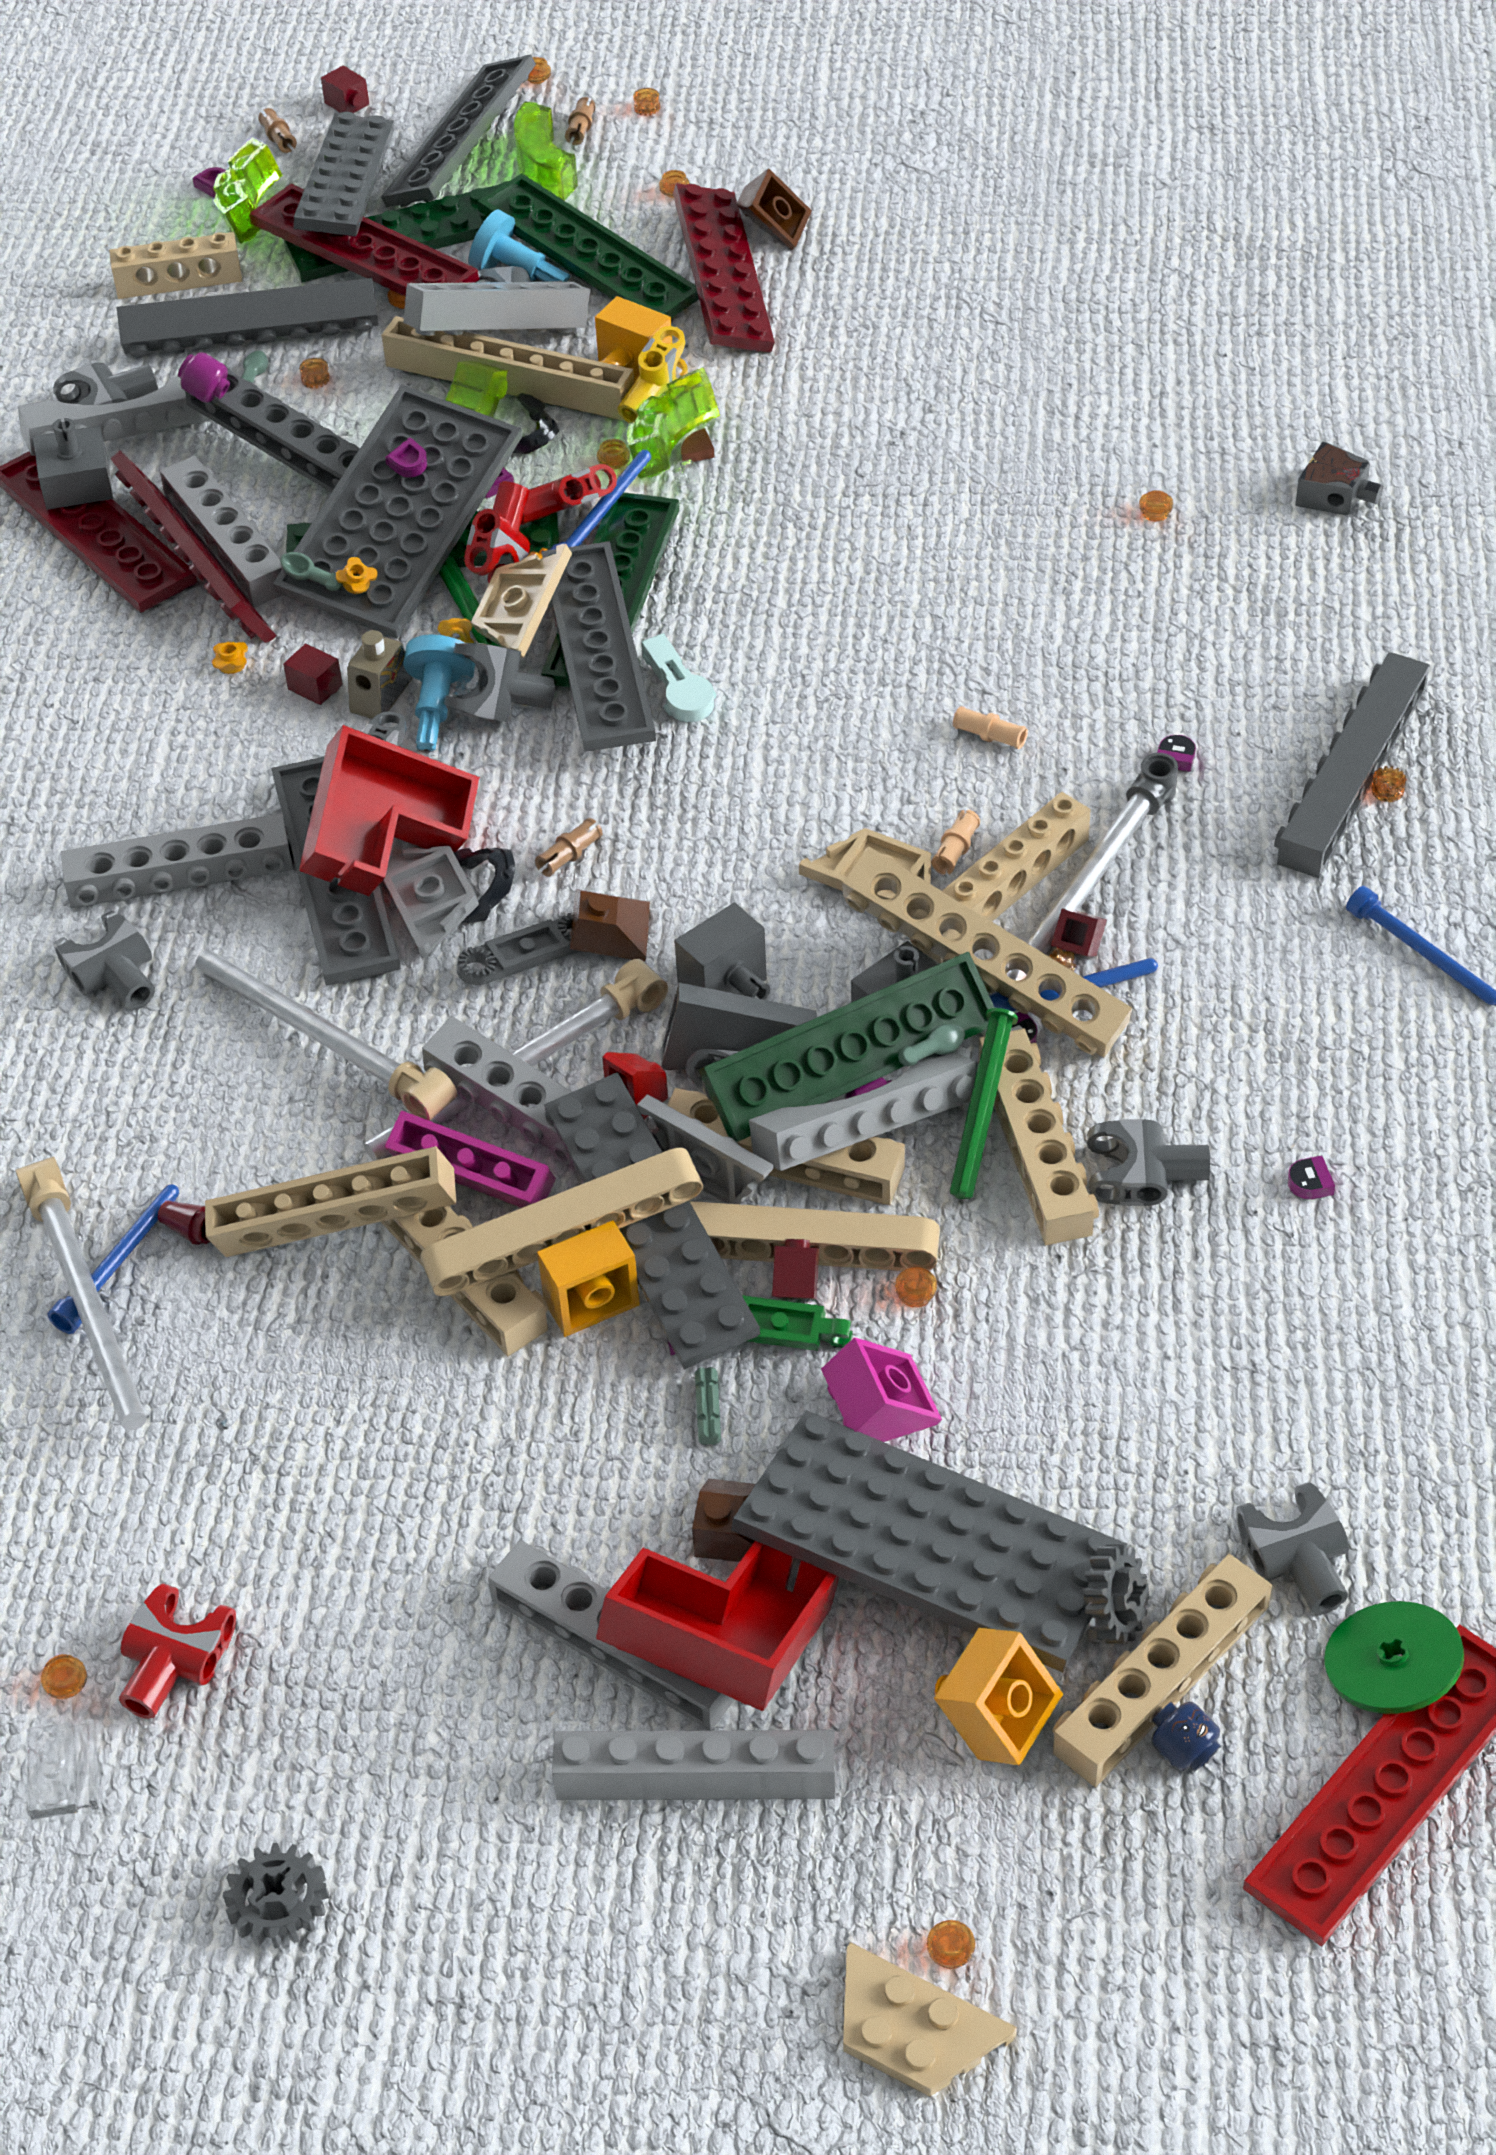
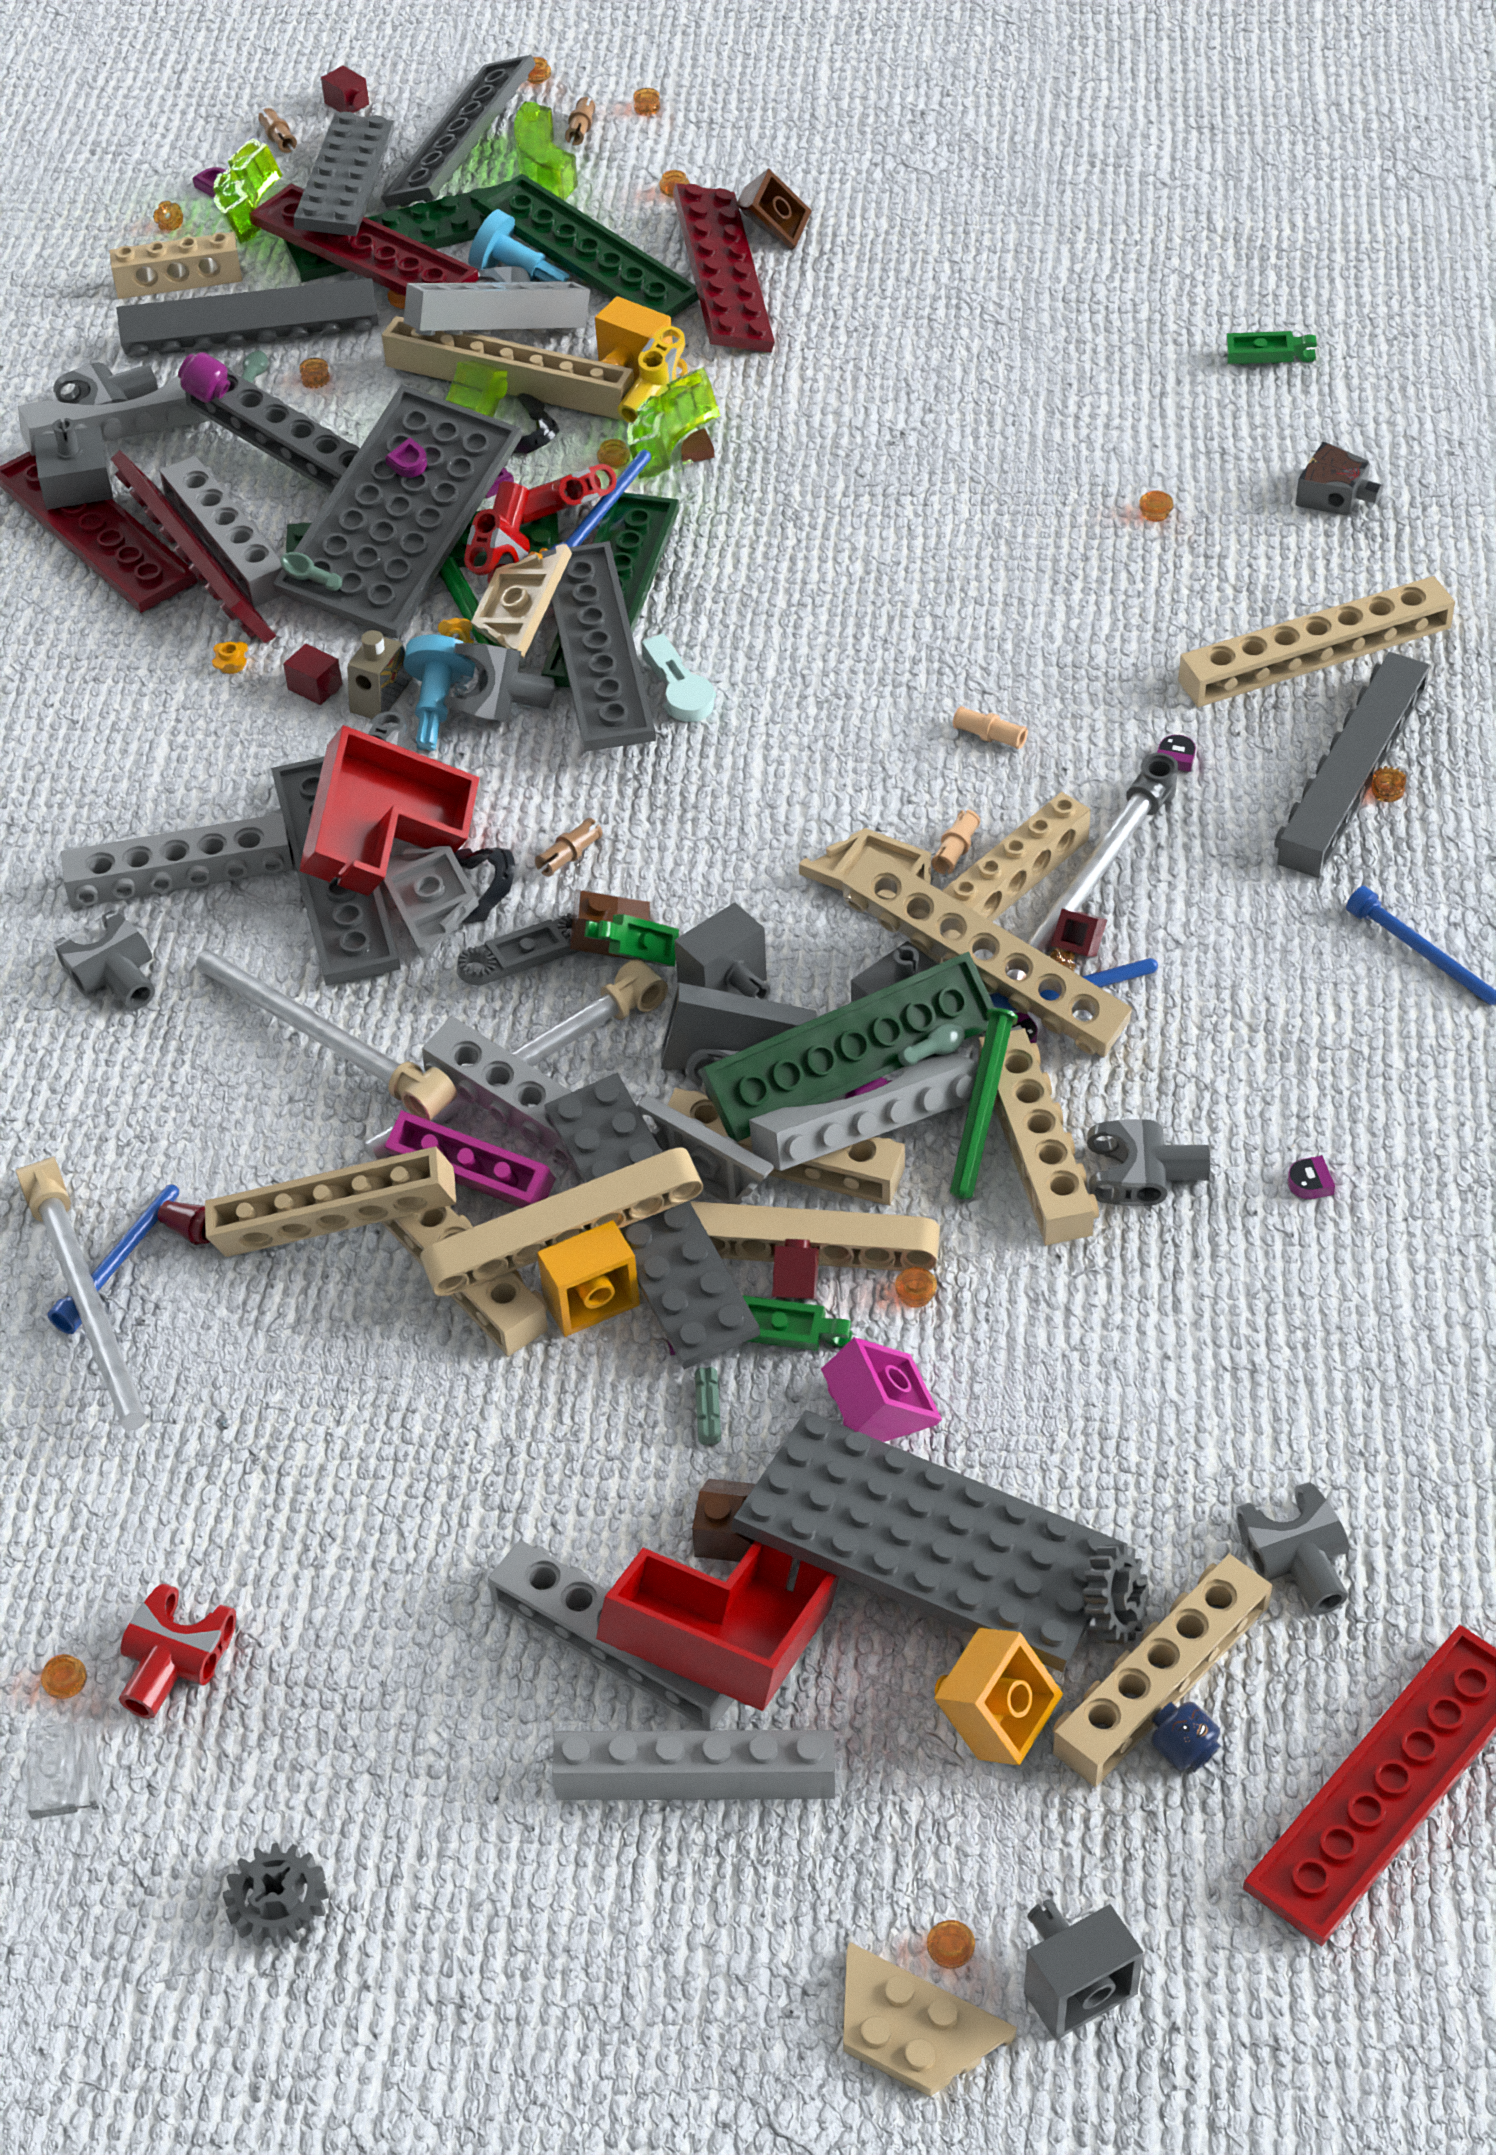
light orange plate [336,557,378,594] -> none
red slope [602,1052,668,1120] -> none
green piece [1324,1601,1464,1714] -> none
none -> clear orange plate [153,200,183,231]
none -> green plate [584,914,680,967]
none -> dark grey brick [1024,1899,1143,2041]
none -> tan brick [1178,576,1455,708]
none -> green plate [1226,331,1317,365]

